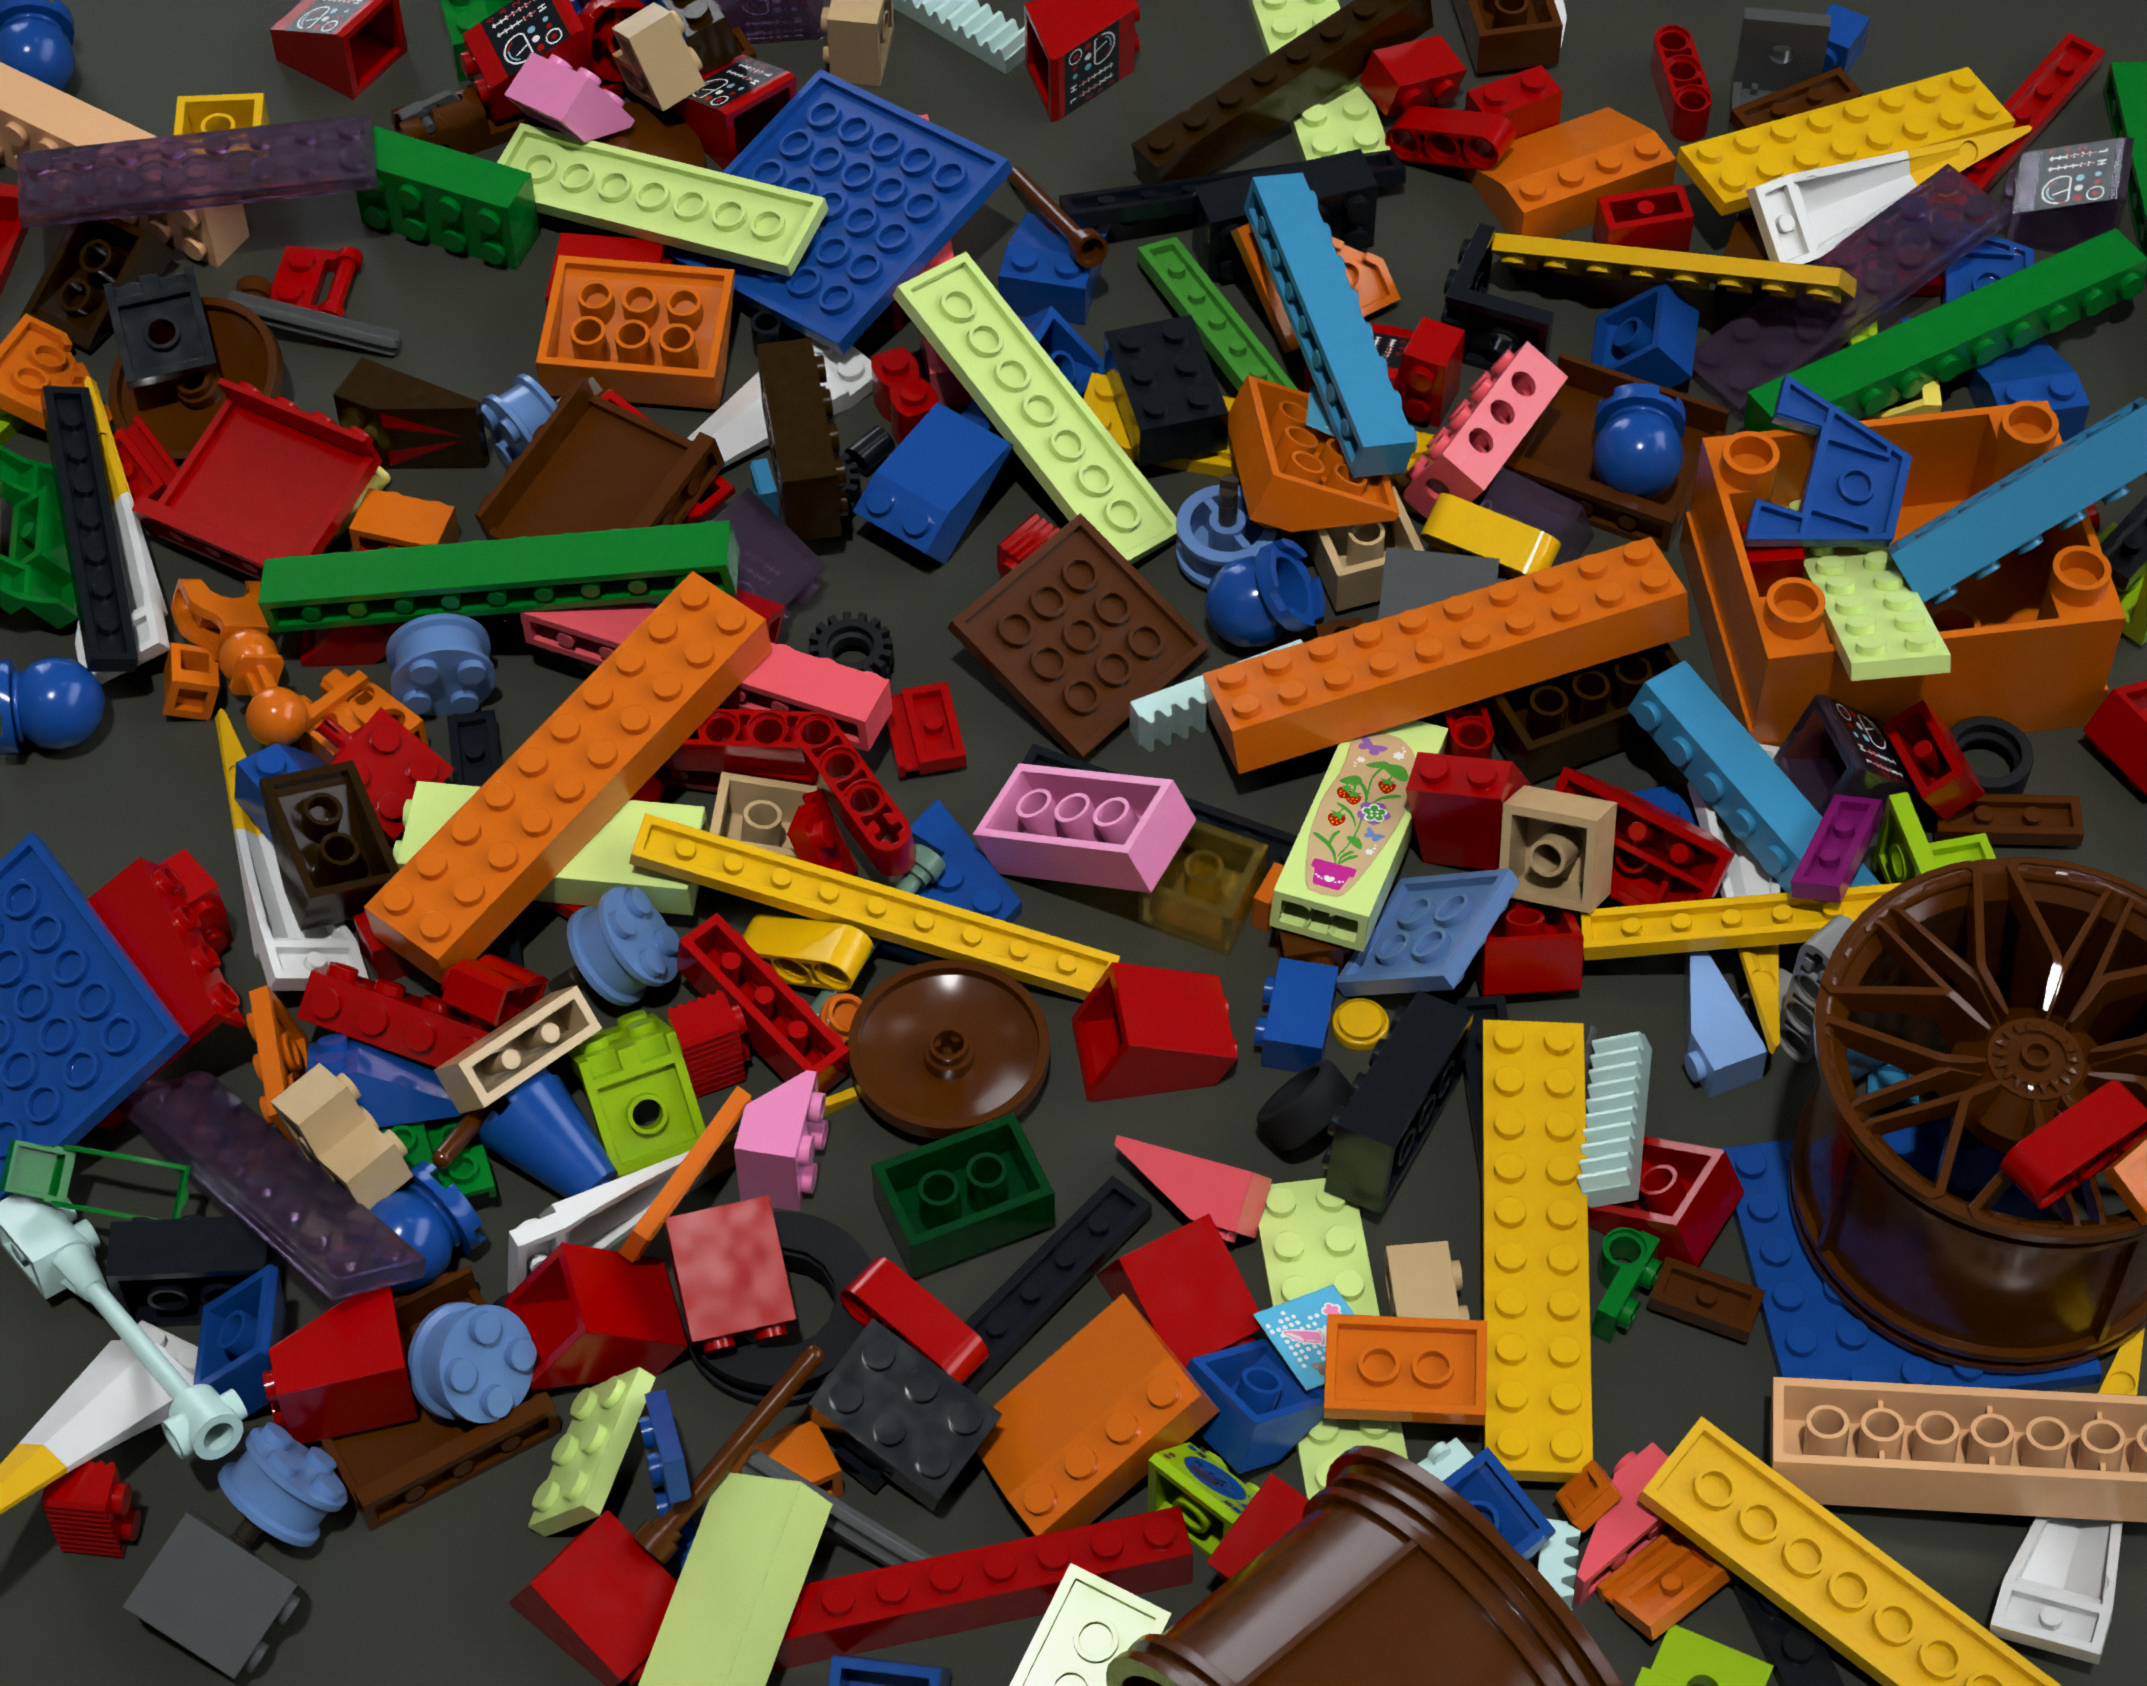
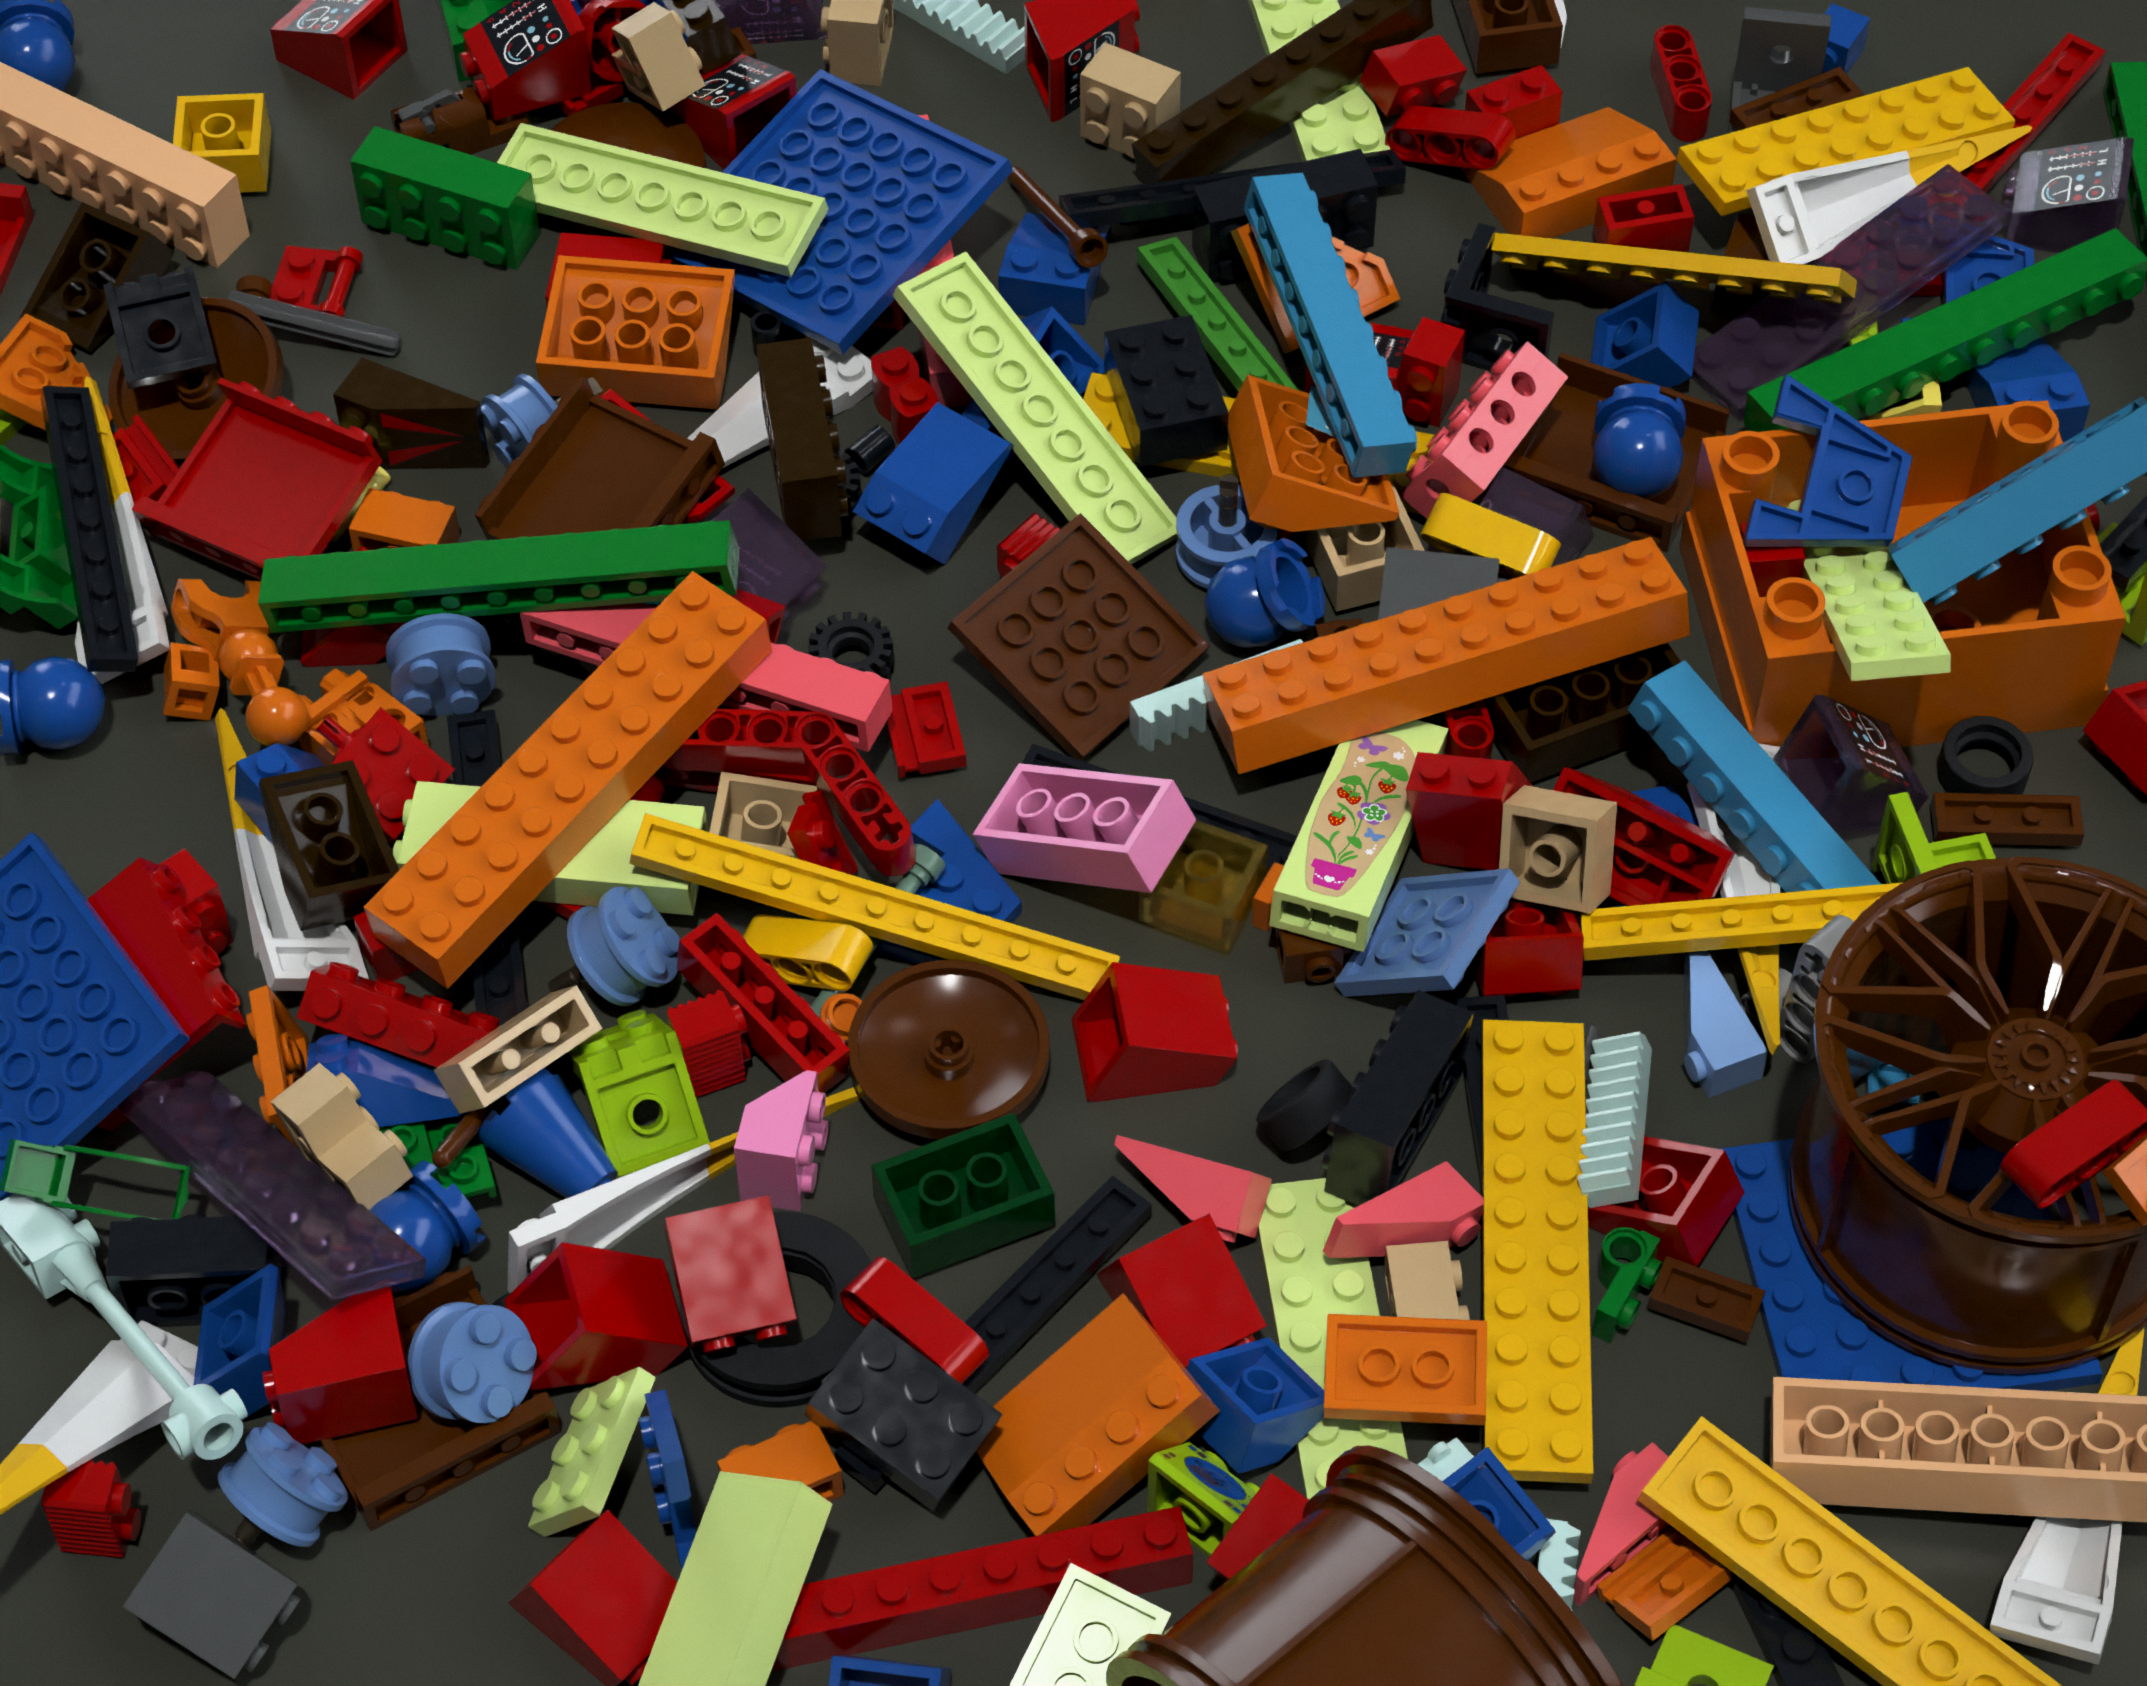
clear purple plate [17,113,379,229] -> none
red brick [441,954,548,1028] -> none
bright pink slope [504,52,635,142] -> none
orange tile [618,1086,752,1263] -> none
reddish brown piece [632,1345,824,1564] -> none
dark grey axle [740,1450,932,1567] -> none
dark azure tile [750,458,780,524] -> none
medium azure sticker [1253,1285,1355,1391] -> none
blue brick [1254,957,1339,1073] -> none
yellow piece [1332,998,1389,1051] -> none
orange tile [1554,1459,1623,1533] -> none
magenta plate [1790,794,1884,903] -> none
red brick [1882,699,1985,820] -> none
none -> tan brick [1080,42,1181,158]
none -> coral slope [1323,1161,1484,1258]

